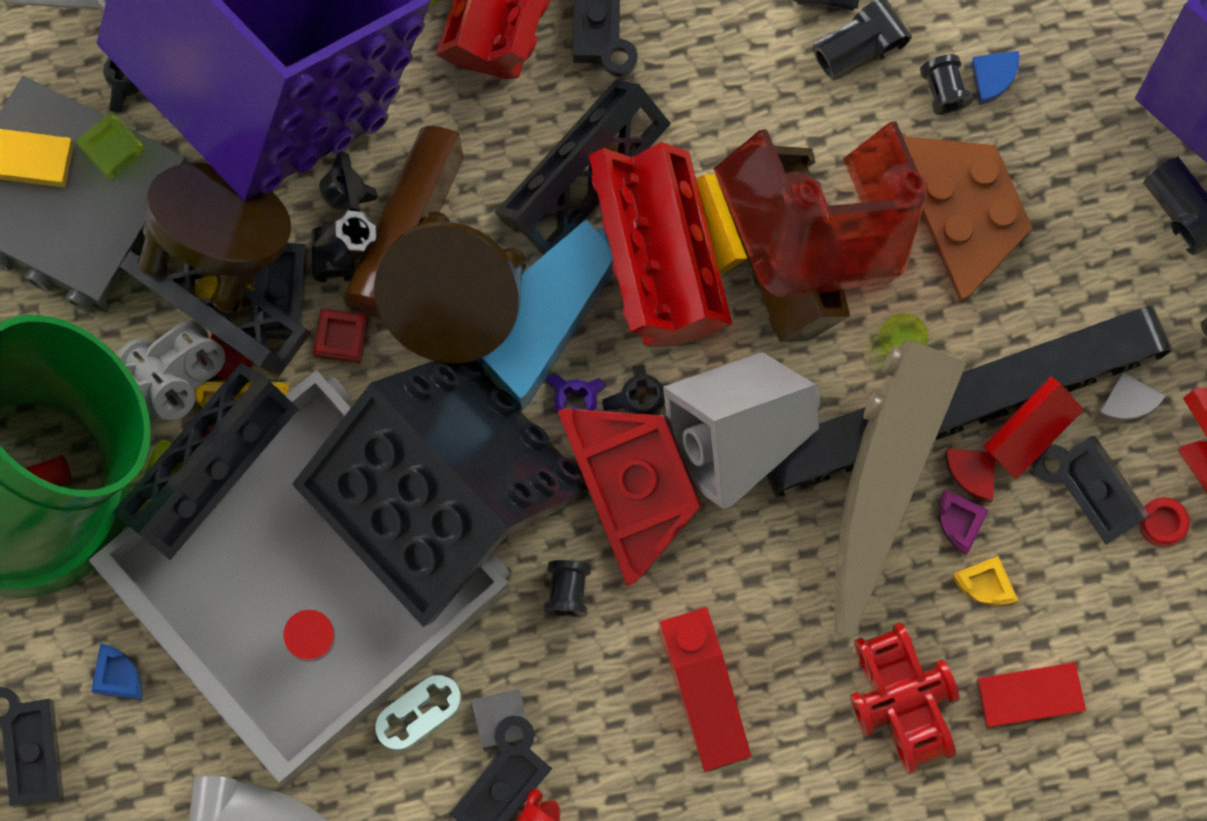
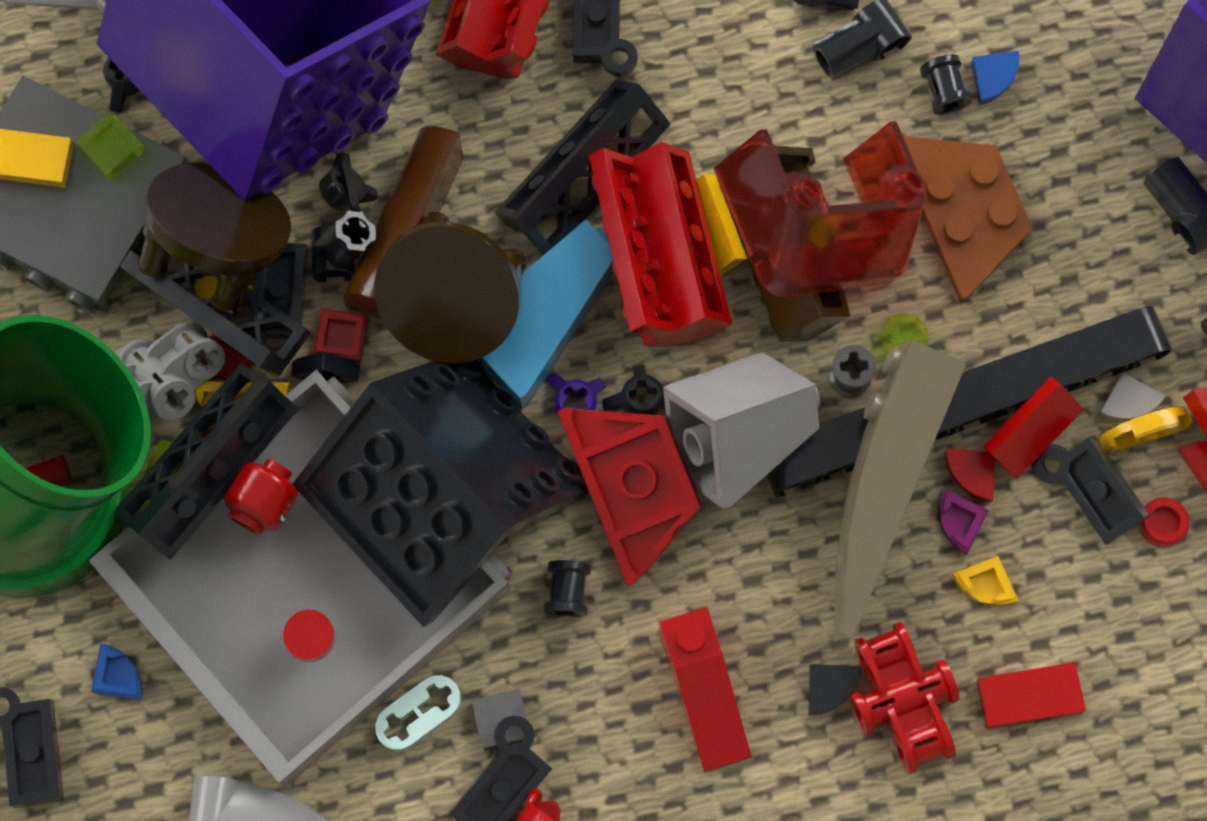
none -> red head [224,459,298,536]
none -> black tile [291,352,360,383]
none -> black tile [808,664,860,716]
none -> dark grey bush [829,345,876,399]
none -> yellow tile [1100,406,1194,454]

